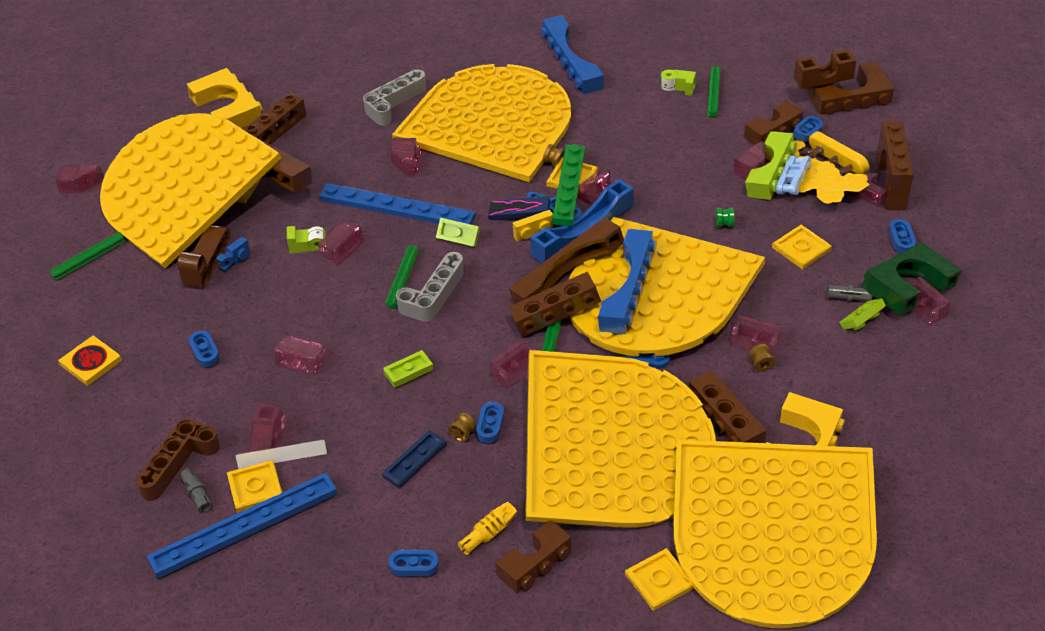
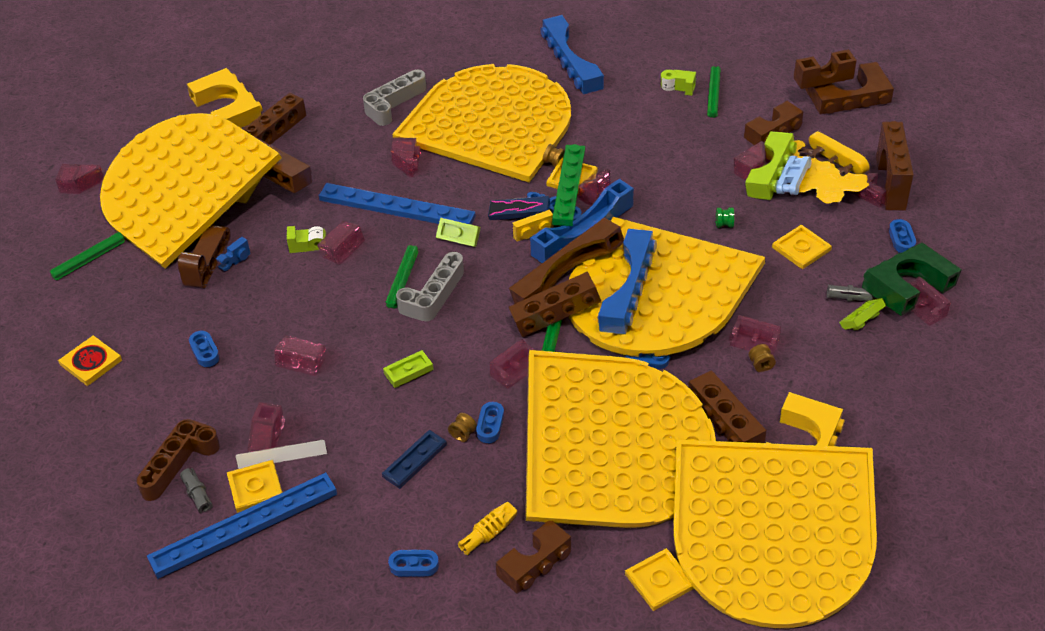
blue plate [793,116,823,142] -> none

